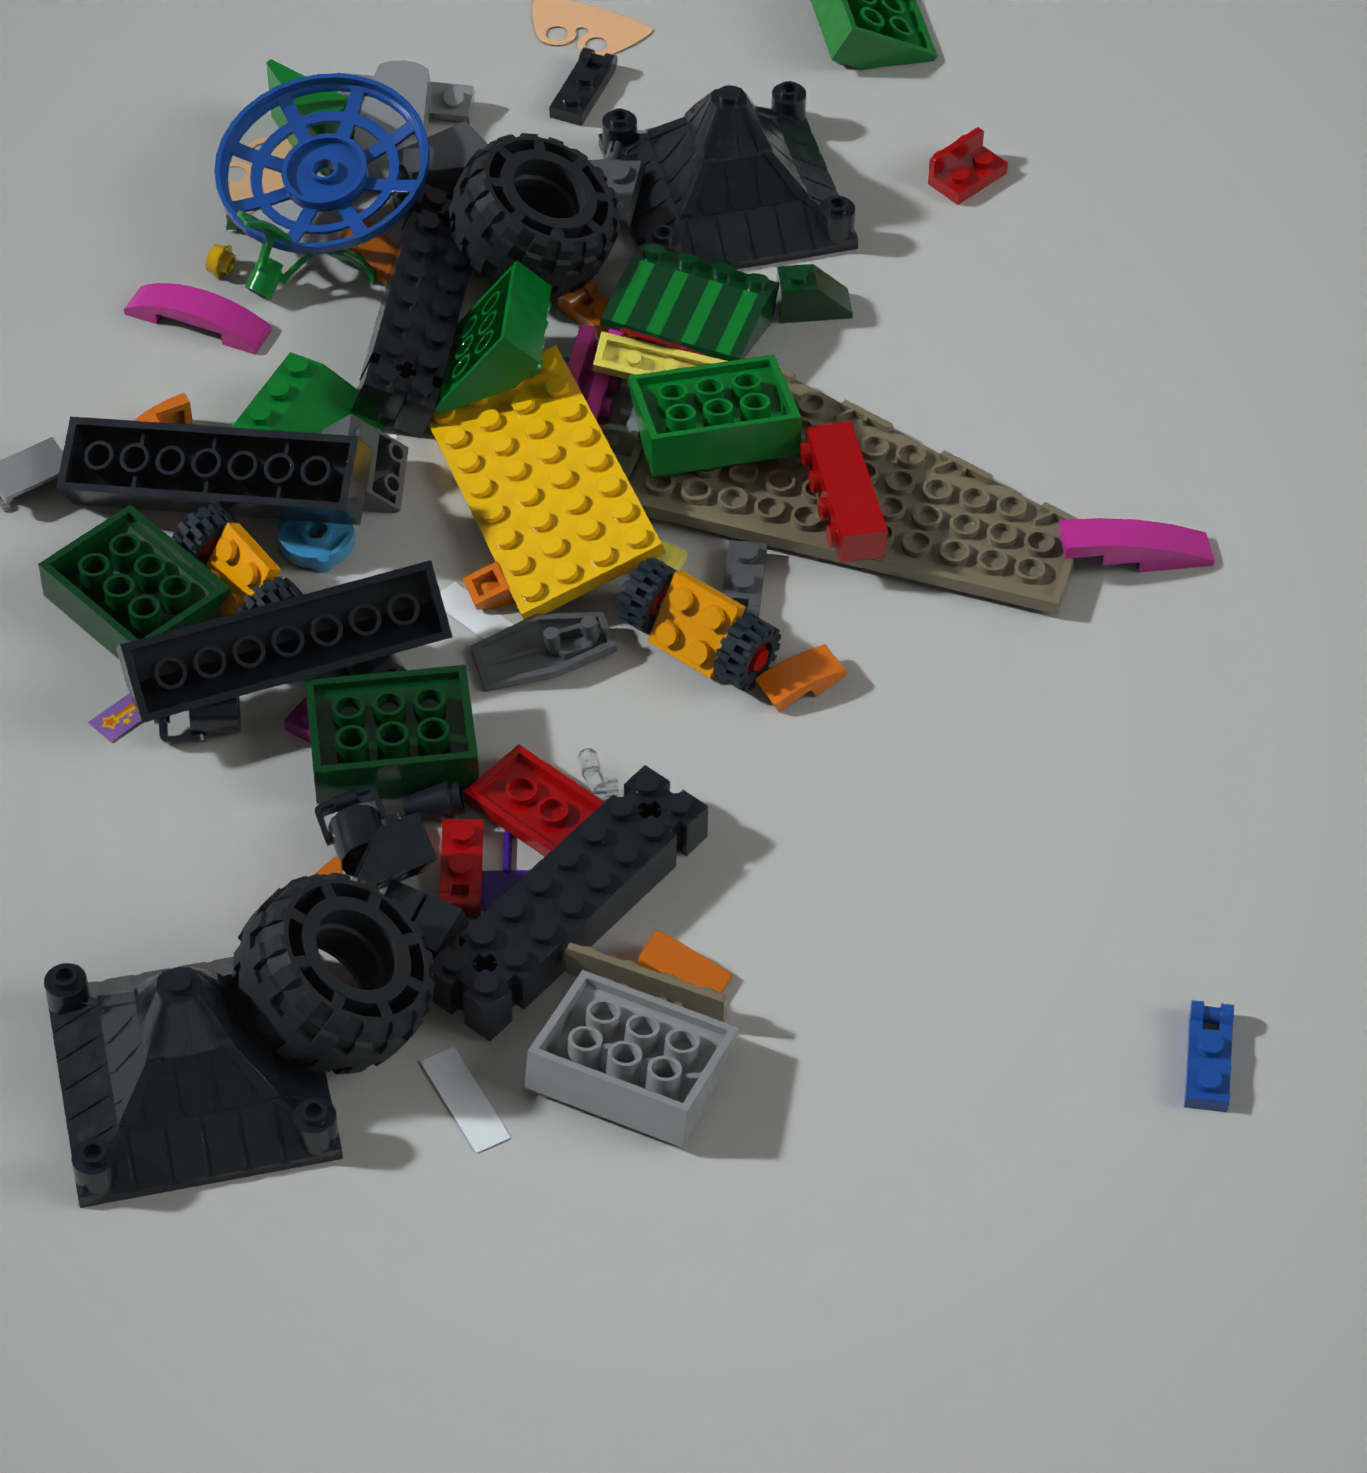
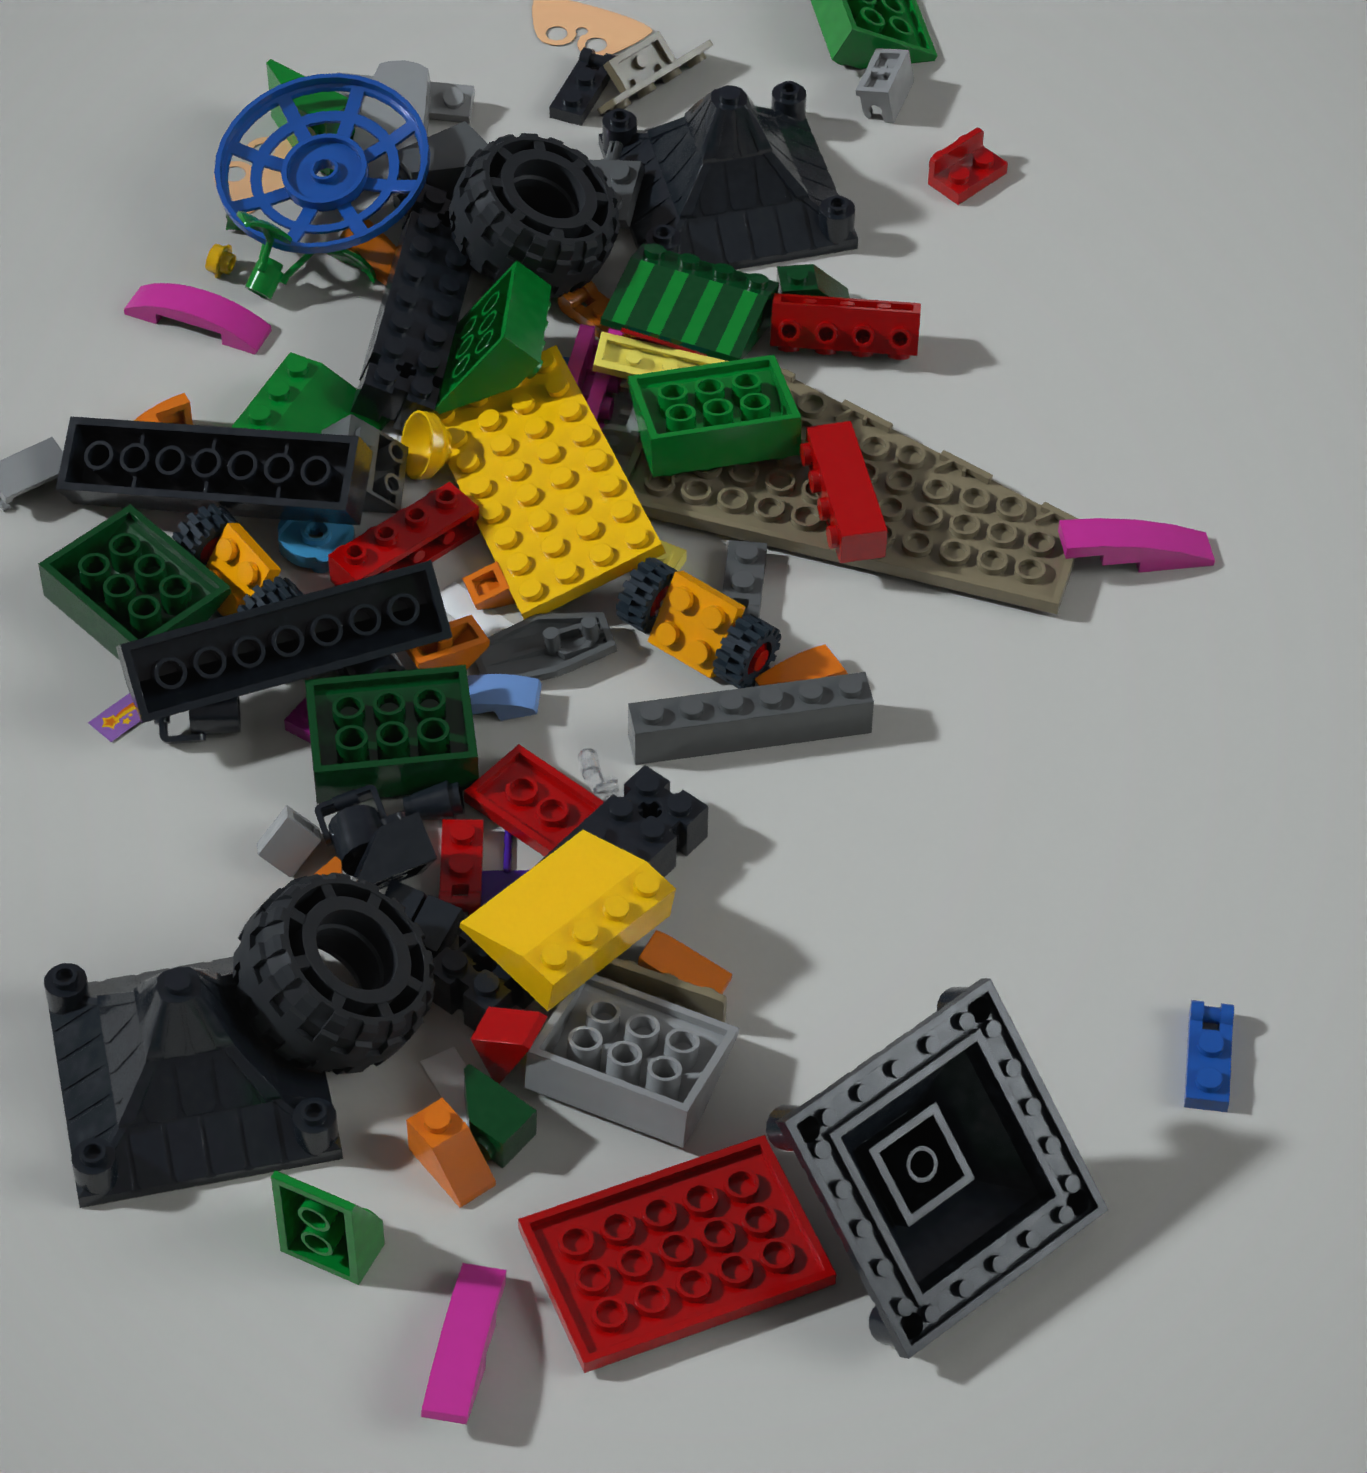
none -> light grey panel [257,805,321,877]
none -> green slope [271,1170,385,1285]
none -> red brick [328,481,480,586]
none -> yellow piece [401,410,452,480]
none -> orange slope [405,615,490,669]
none -> orange slope [406,1097,496,1208]
none -> dark pink slope [421,1263,507,1425]
none -> yellow slope [460,830,676,1011]
none -> dark green slope [464,1063,537,1168]
none -> medium blue slope [467,674,542,721]
none -> red slope [470,1007,548,1084]
none -> red plate [518,1135,836,1373]
none -> dark tan bracket [597,31,713,115]
none -> dark grey brick [628,672,874,765]
none -> black piece [766,978,1108,1359]
none -> red brick [770,293,921,360]
none -> light grey hinge [855,48,914,123]

